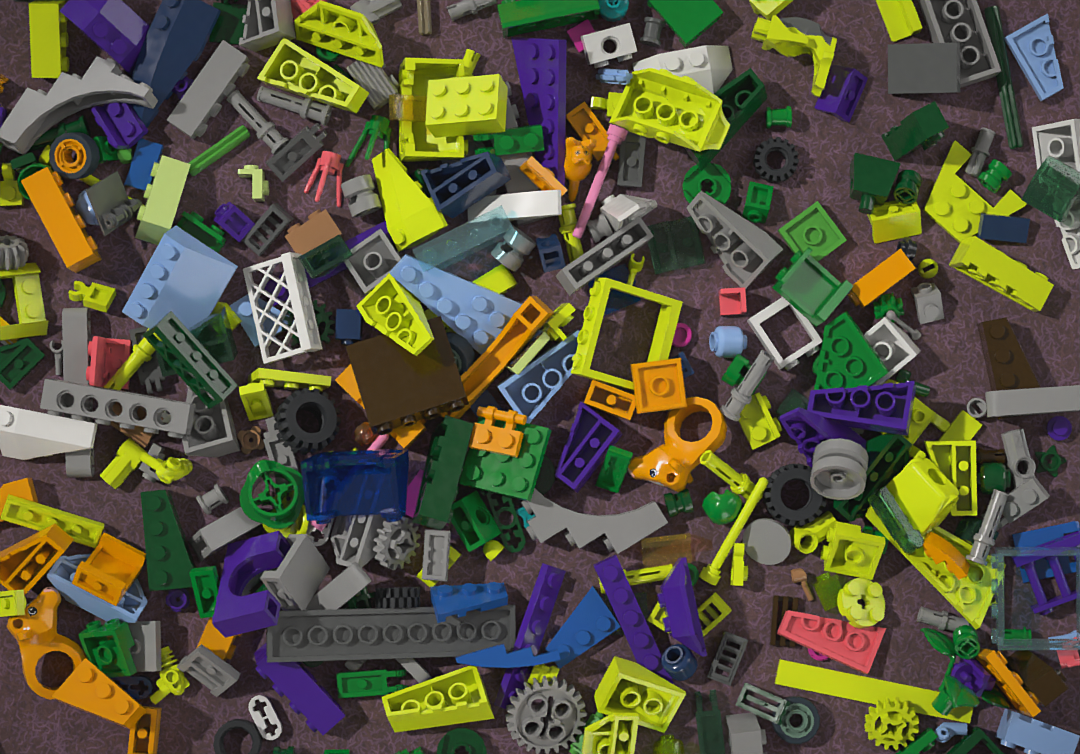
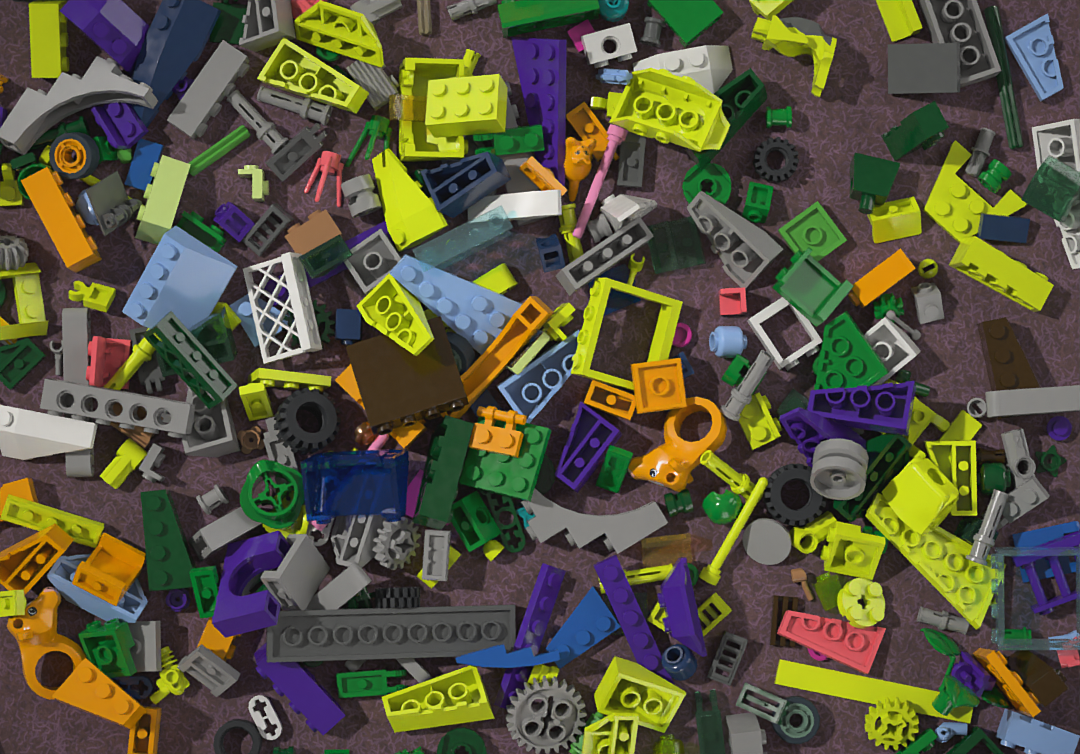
neon yellow piece [139,451,193,484] -> none
blue wing [430,582,508,623] -> none
light grey wheel [491,225,537,272] -> none
neon yellow plate [730,543,748,586] -> none
dark purple panel [815,65,868,123] -> none
clear green hinge [868,486,925,554] -> none
dark green wheel [893,170,922,204] -> none
black plate [896,237,917,260] -> none
light orange slope [923,531,970,580] -> none
green wheel [952,625,980,659] -> none

